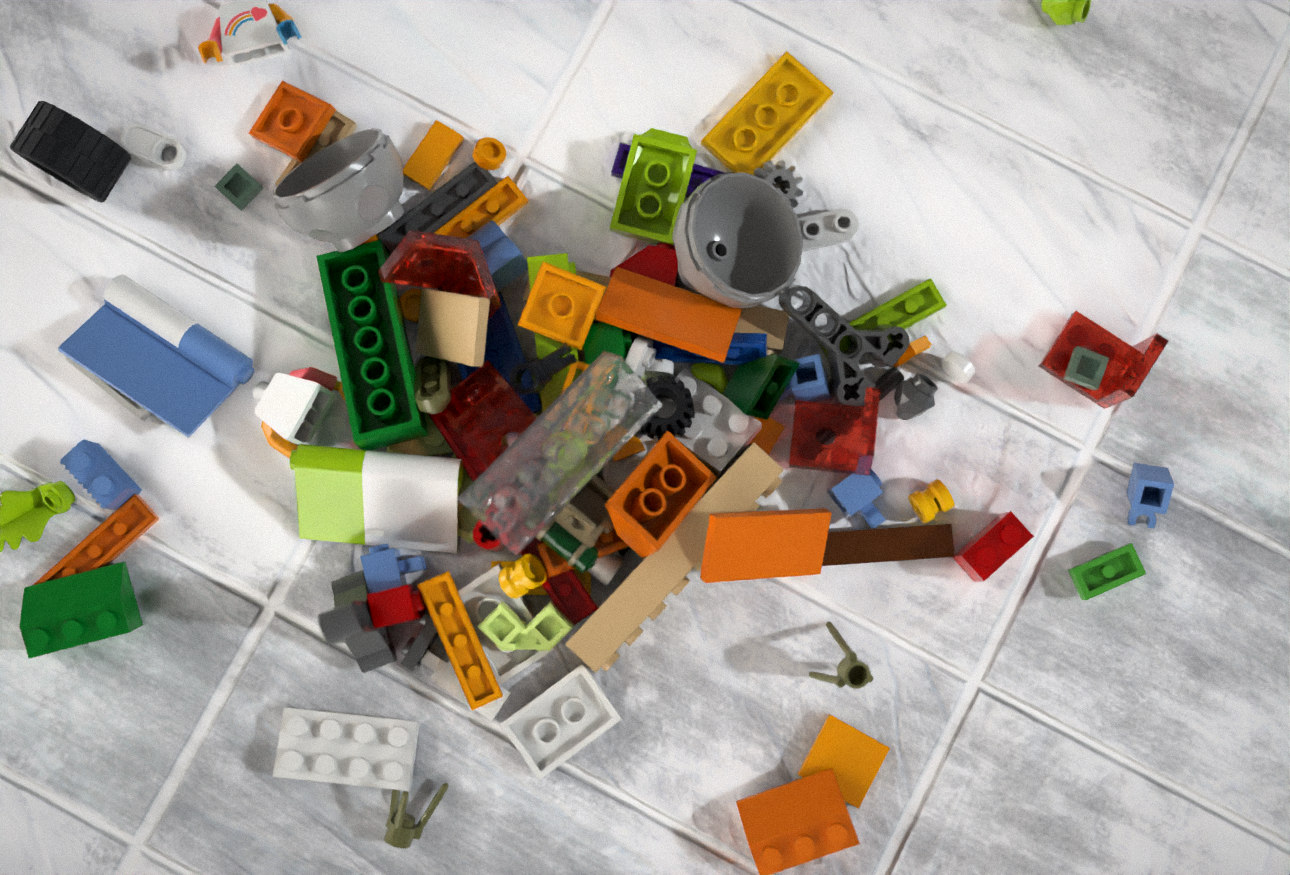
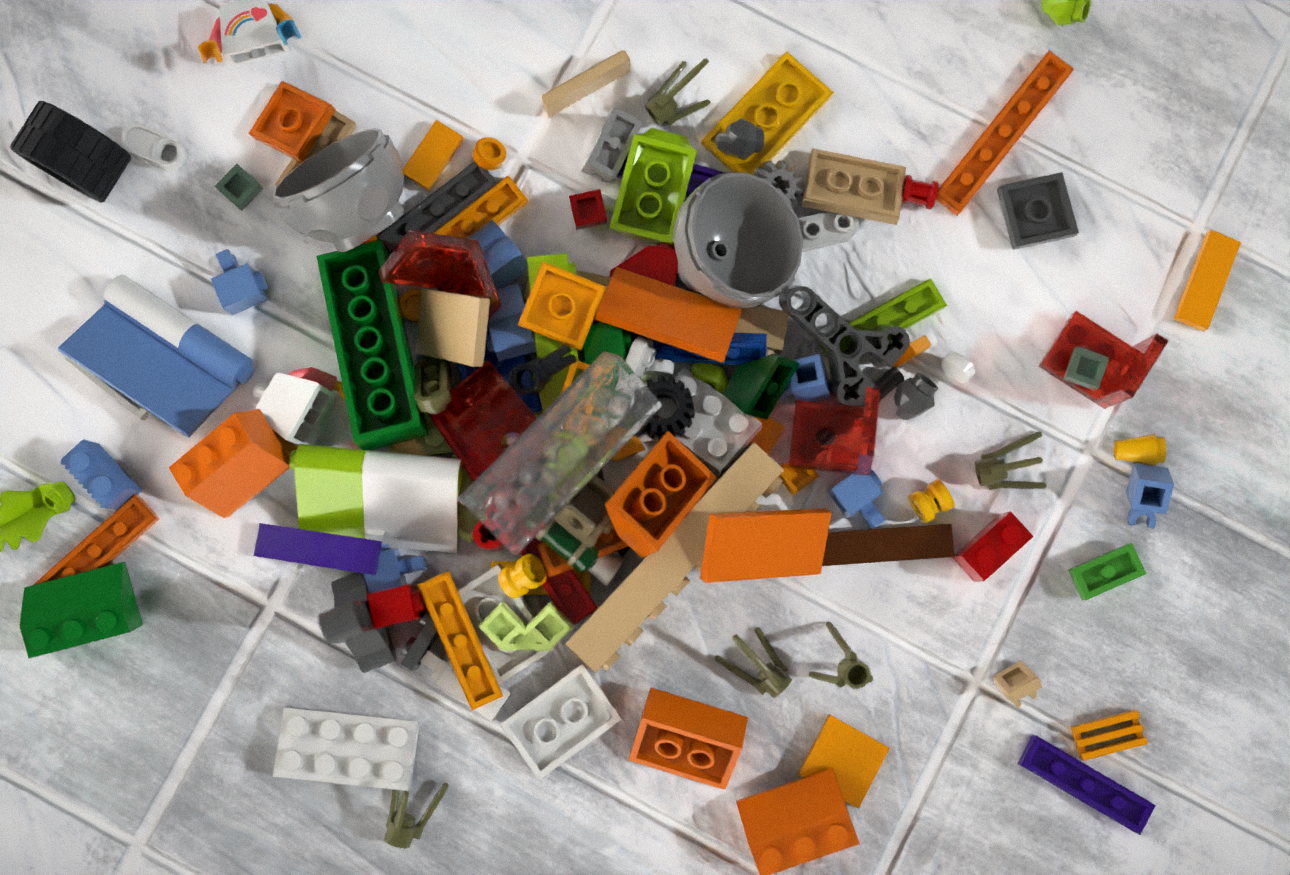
none -> orange slope [168,409,290,518]
none -> medium blue brick [211,249,269,315]
none -> dark purple tile [253,523,382,575]
none -> medium blue brick [480,283,536,361]
none -> tan tile [541,50,631,117]
none -> red plate [569,189,607,230]
none -> light grey hinge [581,107,643,183]
none -> orange slope [628,687,748,790]
none -> olive plant [644,58,711,126]
none -> dark grey rock [715,118,764,160]
none -> olive plant [715,627,792,698]
none -> light orange tile [778,463,820,496]
none -> tan tile [801,148,906,225]
none -> red bush [901,175,939,210]
none -> orange tile [936,50,1074,216]
none -> olive plant [975,431,1047,490]
none -> tan tile [992,661,1042,708]
none -> dark grey plate [997,172,1079,250]
none -> dark purple tile [1017,734,1156,835]
none -> light orange tile [1070,710,1148,761]
none -> yellow cone [1113,433,1166,466]
none -> light orange tile [1174,230,1241,332]

